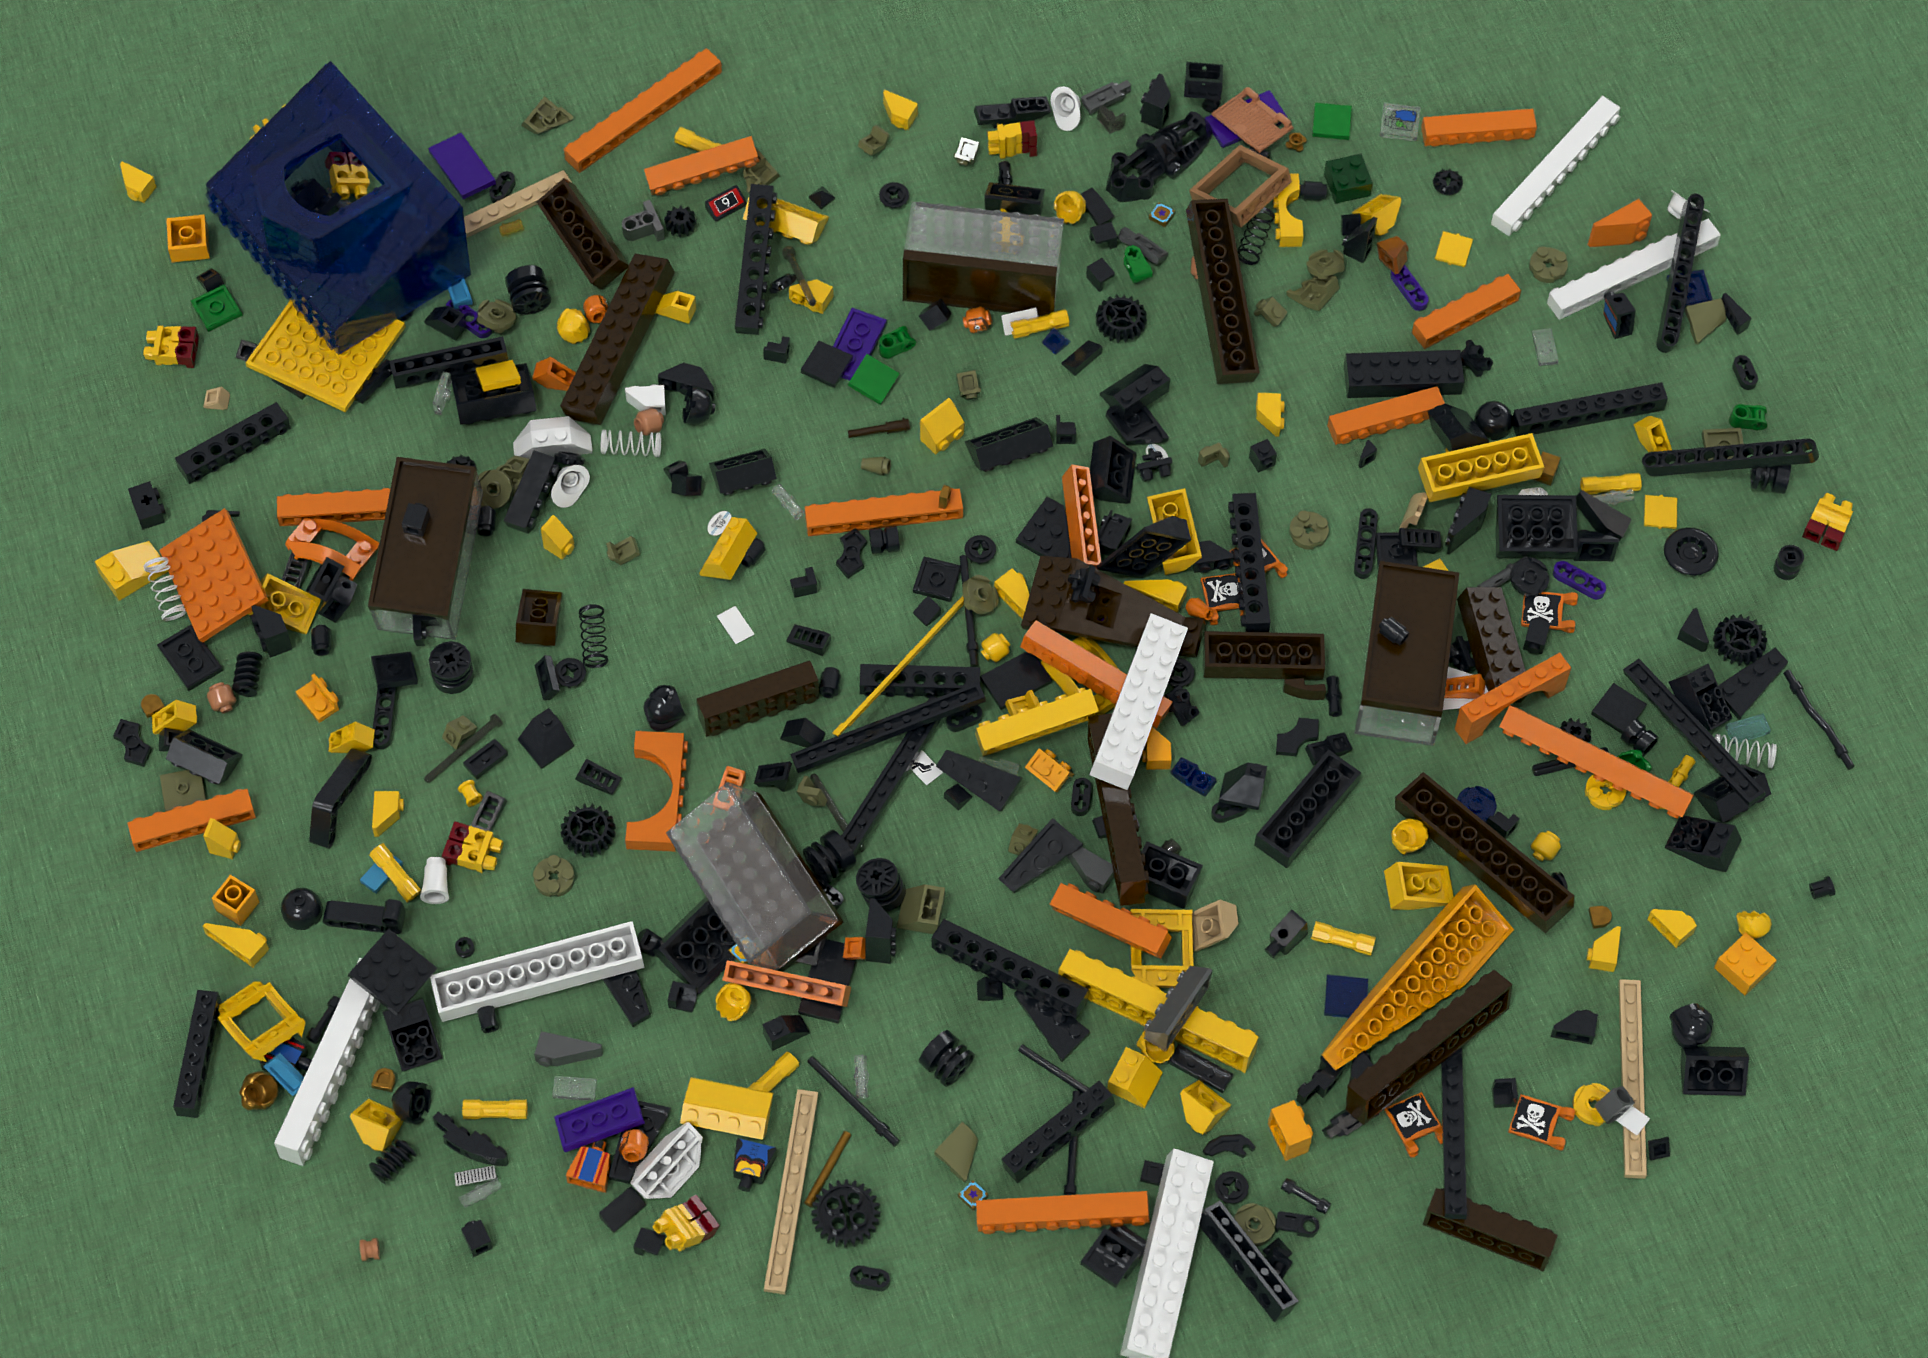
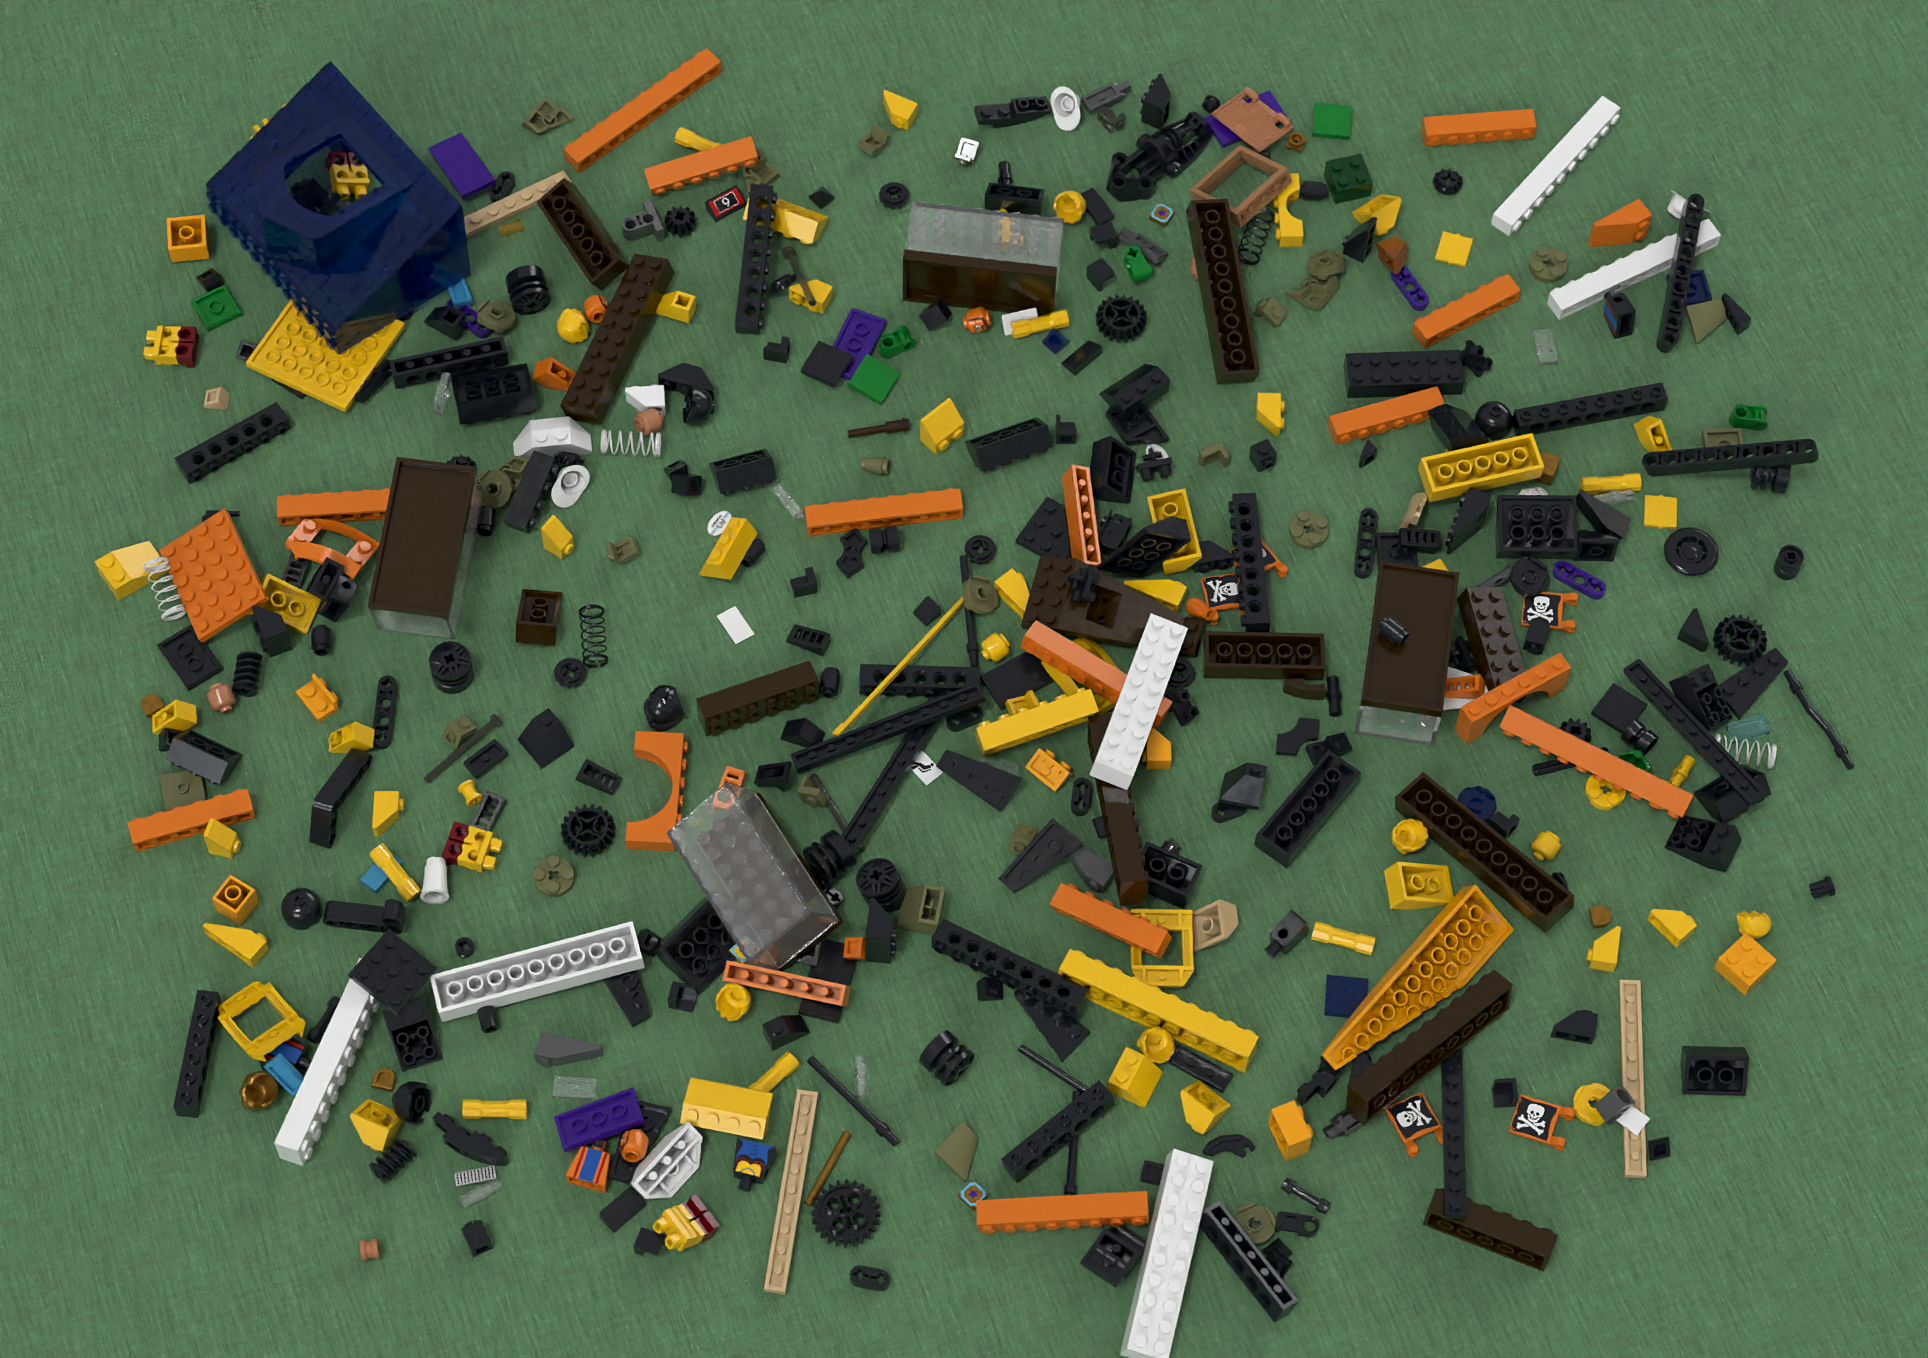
black tile [113,719,152,767] -> none
yellow slope [120,161,156,203] -> none
black brick [128,481,166,530] -> none
black tile [371,652,418,689] -> none
black brick [402,503,430,537] -> none
black slope [412,614,440,646] -> none
yellow tile [475,360,521,392] -> none
black plate [534,655,560,700] -> none
black tile [913,556,961,602] -> none
pearl gold tile [939,485,952,509] -> none
black slope [944,784,972,811] -> none
olive bracket [956,370,981,399] -> none
yellow hips [987,120,1037,159] -> none
dark grey slope [1143,966,1213,1052] -> none
clear blue slope [1170,757,1217,797] -> none
black window [1184,62,1223,100] -> none
black gear [1214,1171,1249,1205] -> none
black tile [1341,214,1361,235] -> none
clear tile [1380,103,1421,141] -> none
black helmet [1669,1003,1713,1048] -> none
black beam [1732,355,1758,390] -> none
hips [1802,493,1853,551] -> none

